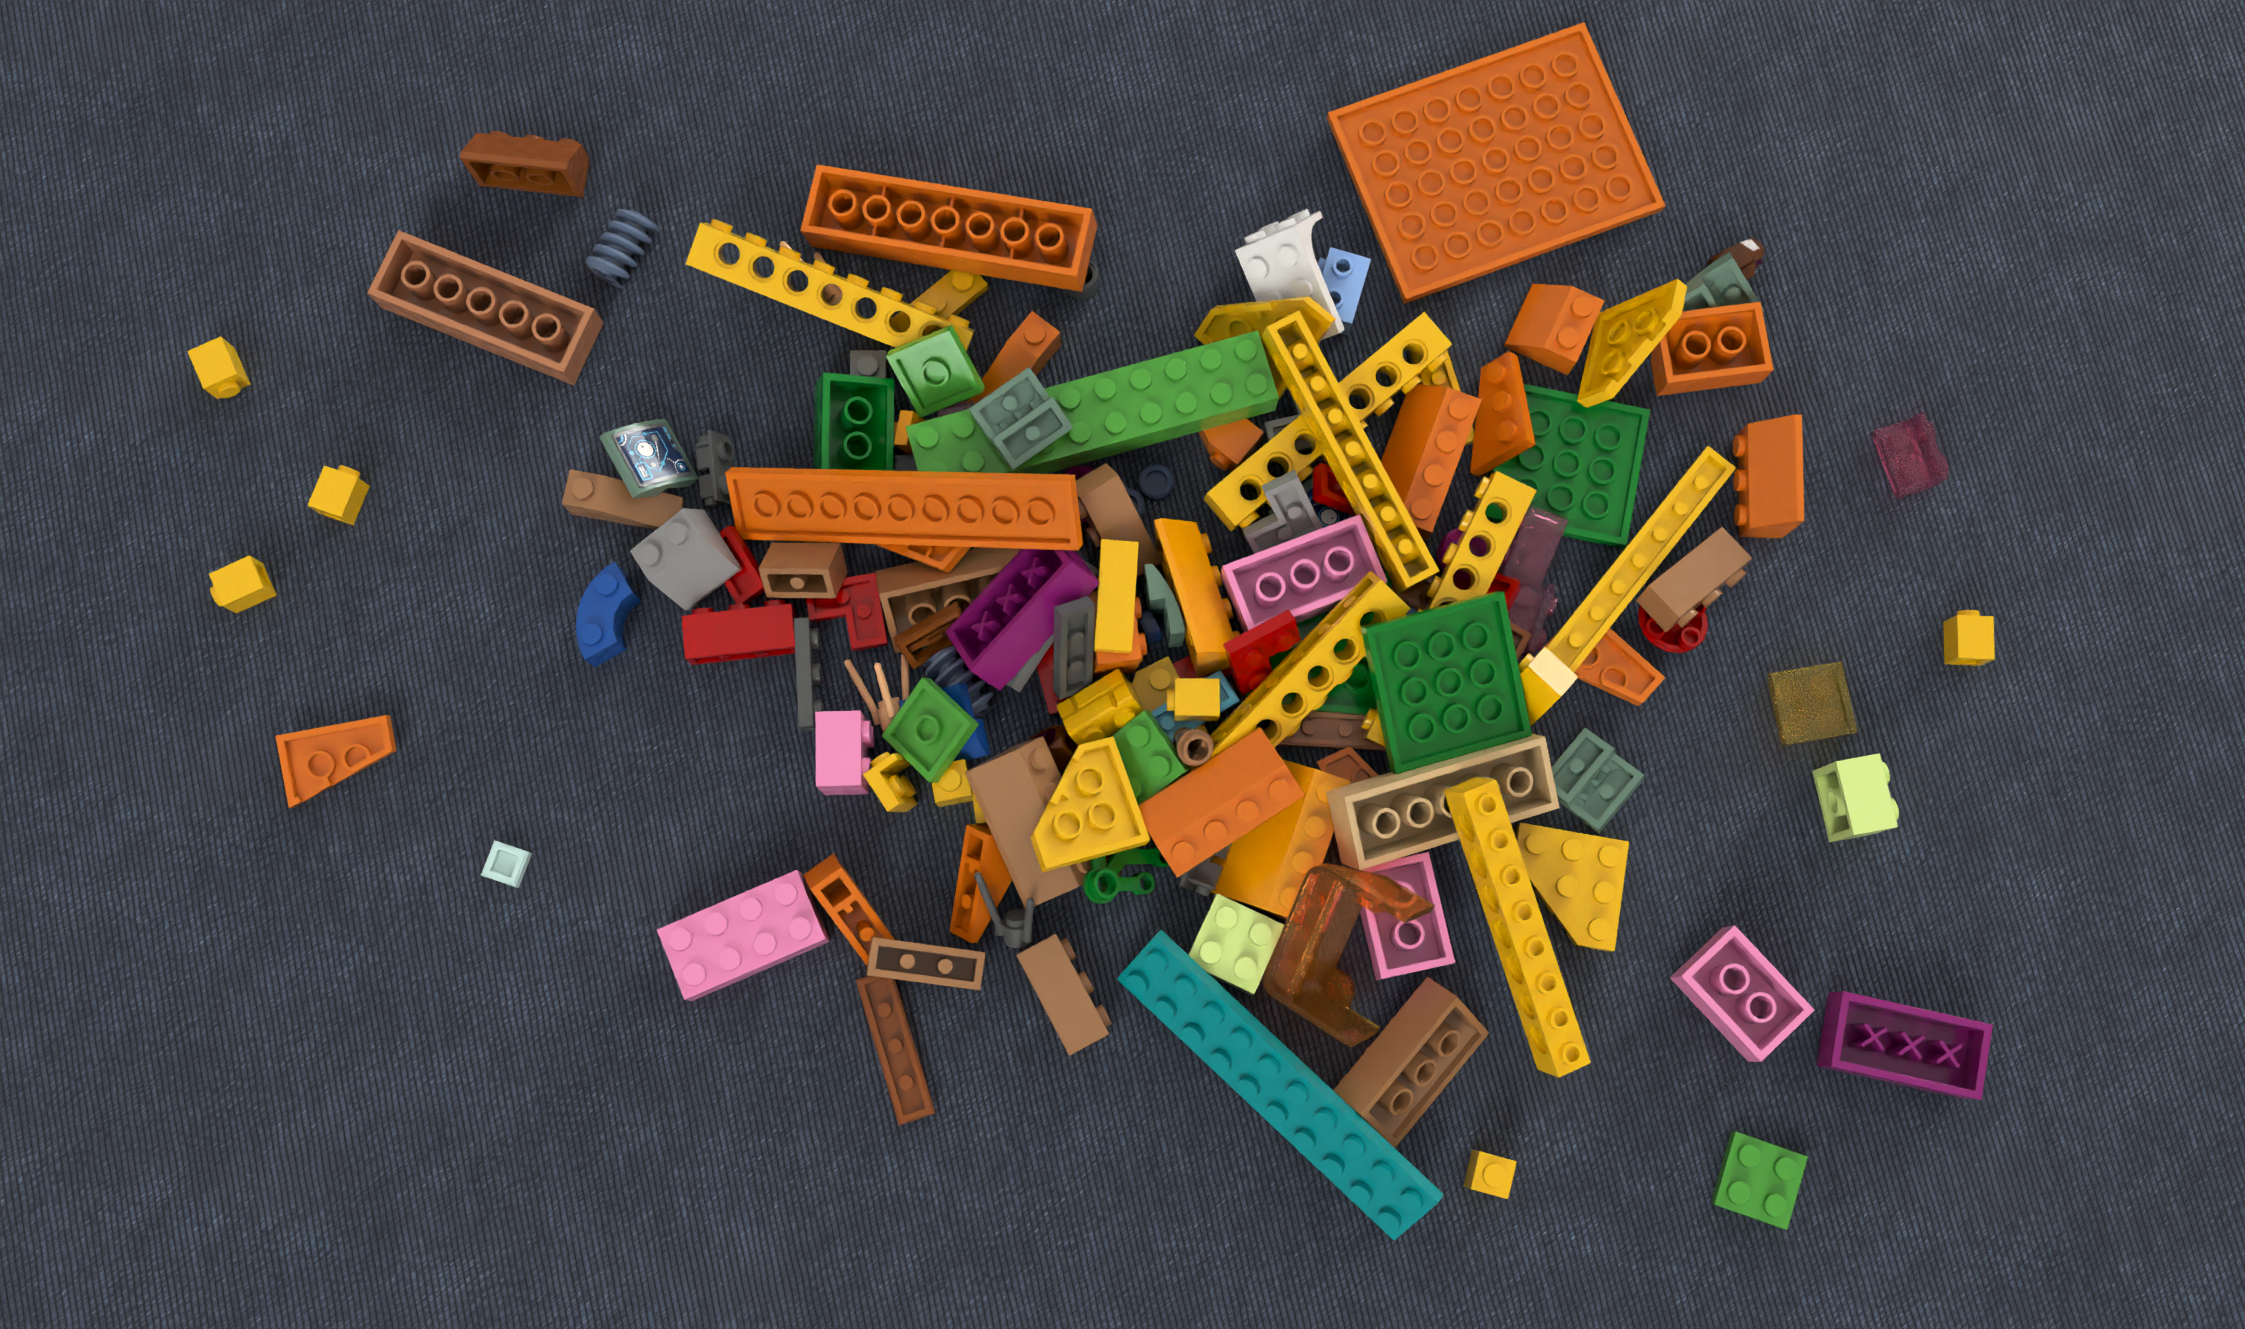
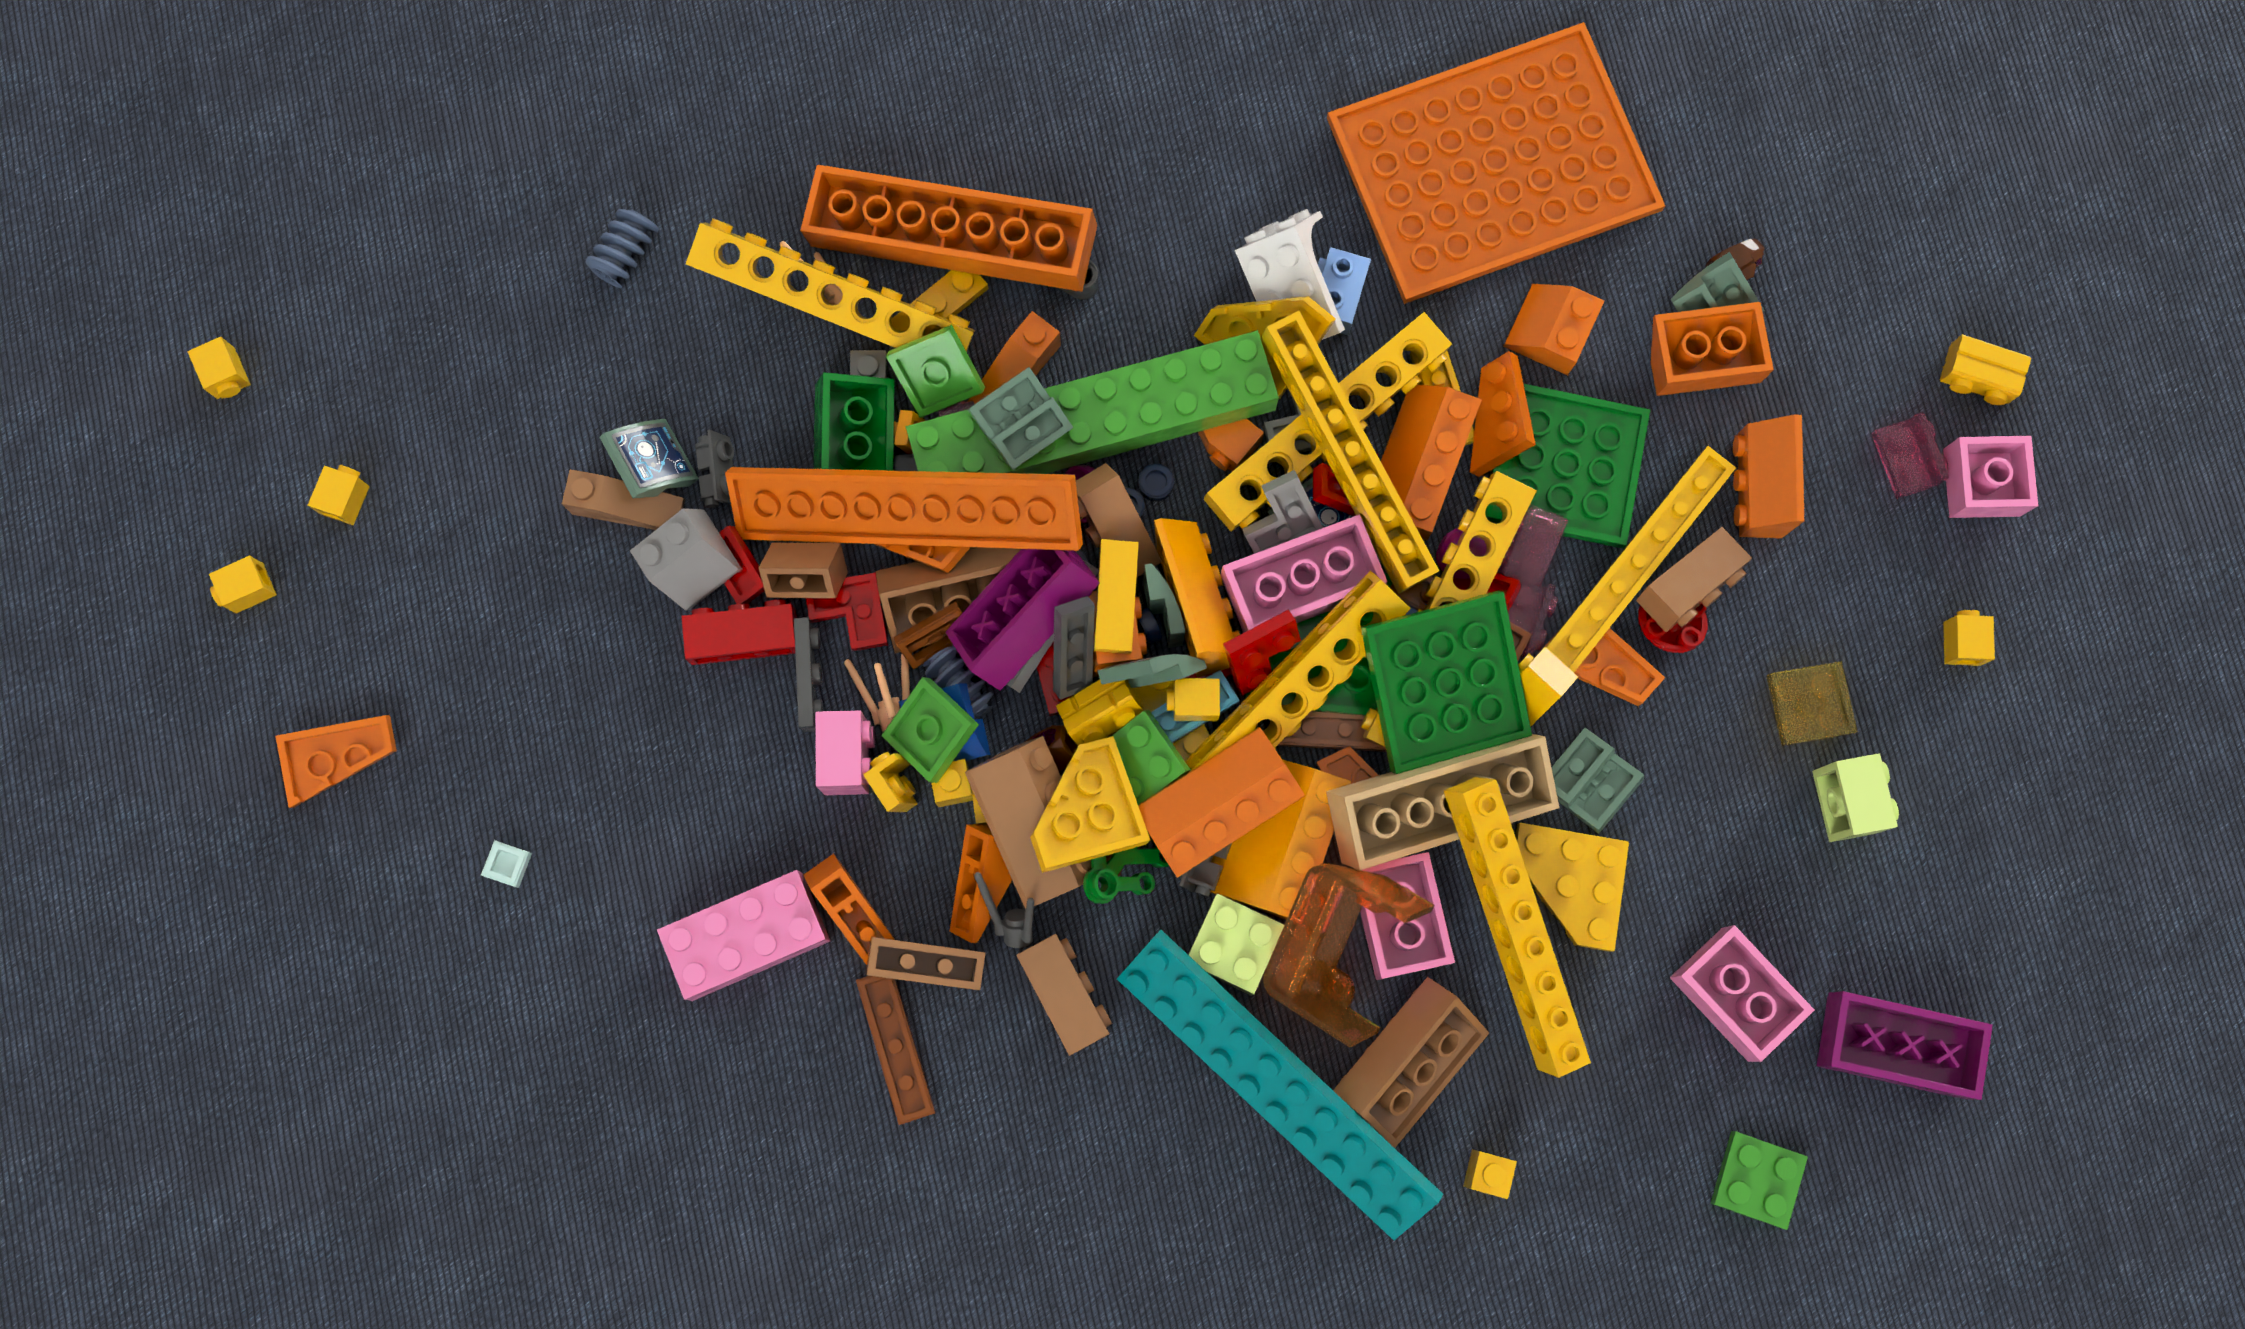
nougat brick [367,230,604,385] -> none
dark orange slope [460,131,590,197] -> none
blue brick [576,561,641,668] -> none
medium nougat cone [1173,727,1213,766] -> none
yellow plate [1577,279,1687,408] -> none
none -> sand green slope [1097,654,1207,688]
none -> yellow brick [1940,334,2031,405]
none -> bright pink brick [1943,436,2038,518]

